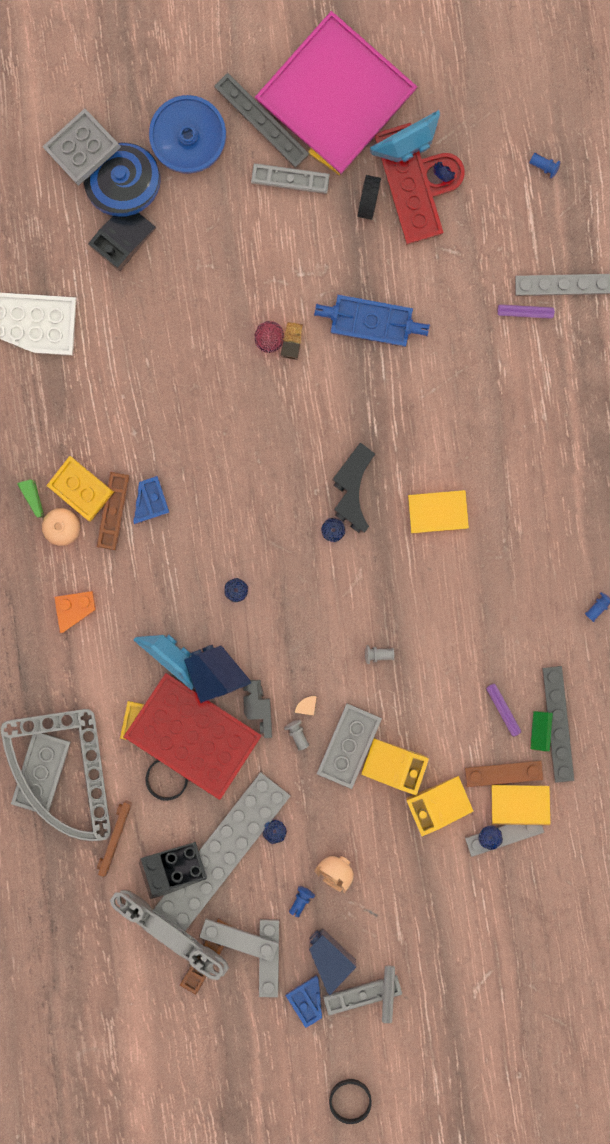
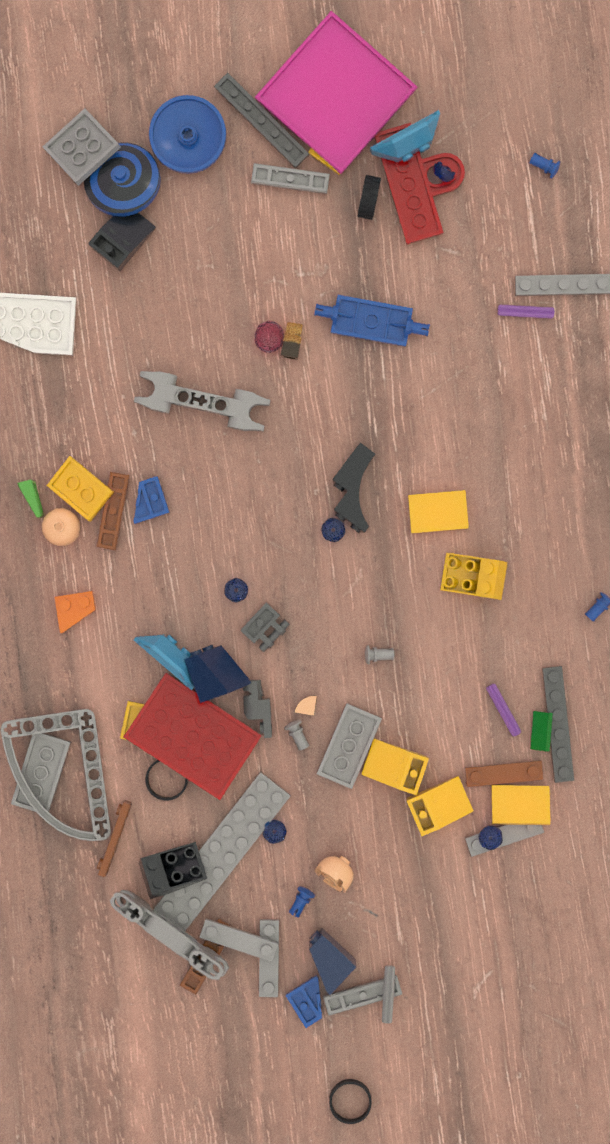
none -> light grey piece [134,371,271,432]
none -> dark grey plate [240,602,290,652]
none -> yellow slope [440,552,508,600]

